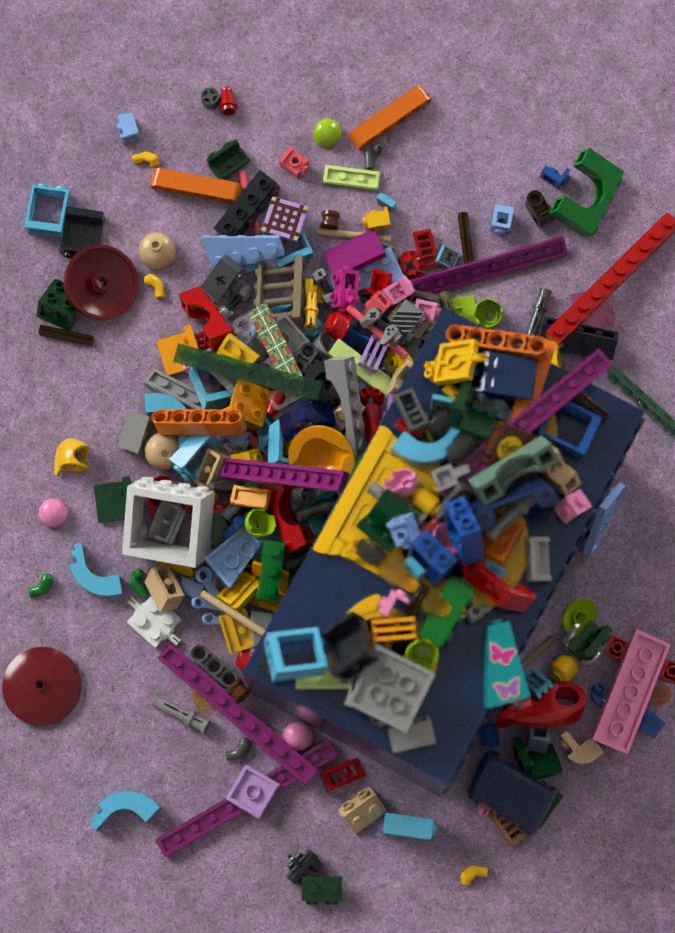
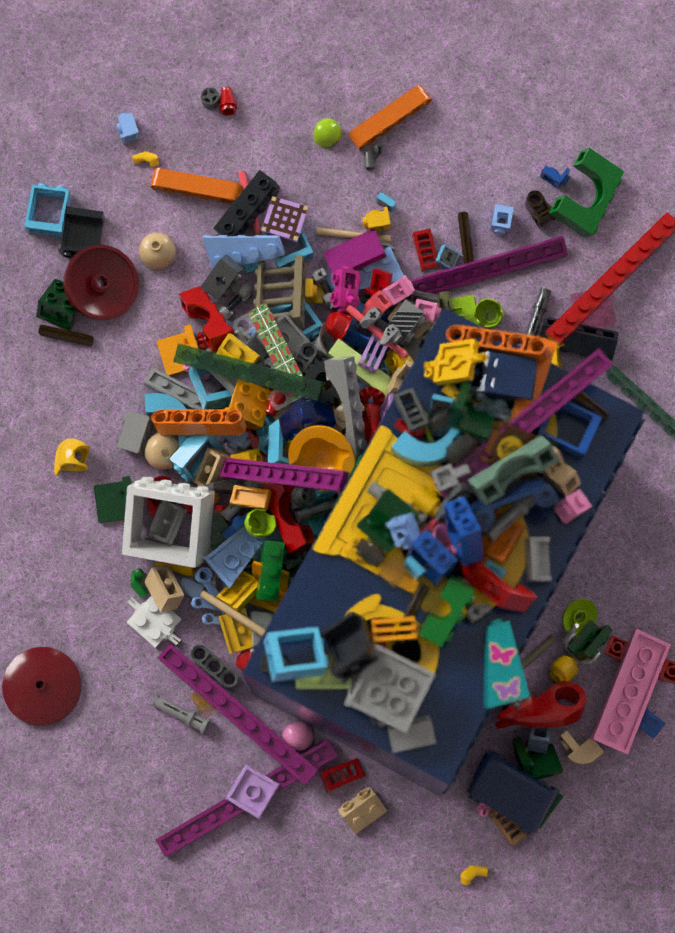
green arm [28,573,53,597] -> none
bright pink hair [39,498,68,528] -> none
medium azure arch [69,543,124,598] -> none
medium azure arch [90,791,161,831] -> none
yellow arm [144,274,165,299] -> none
dark green bracket [206,139,250,180] -> none
dark grey arm [225,737,251,761] -> none
reddish brown wheel [226,679,251,704] -> none
coral brick [279,146,309,179] -> none
black hips [286,849,322,886] -> none
dark green bracket [302,876,342,905] -> none
yellow pin [304,292,319,331] -> none
reddish brown wheel [320,210,340,230] -> none
yellowish green tile [323,165,380,191] -> none
bright pink bracket [378,589,411,618] -> none
medium azure window [382,813,437,841] -> none
bright pink hair [384,468,418,499] -> none
red gear [398,250,426,280] -> none
lime hair [405,638,439,670] -> none
blue tile [480,726,500,747] -> none
medium azure tile [524,668,554,699] -> none
light blue plate [583,483,626,557] -> none
blue arm [591,682,606,709] -> none
clear orange plate [651,684,671,704] -> none

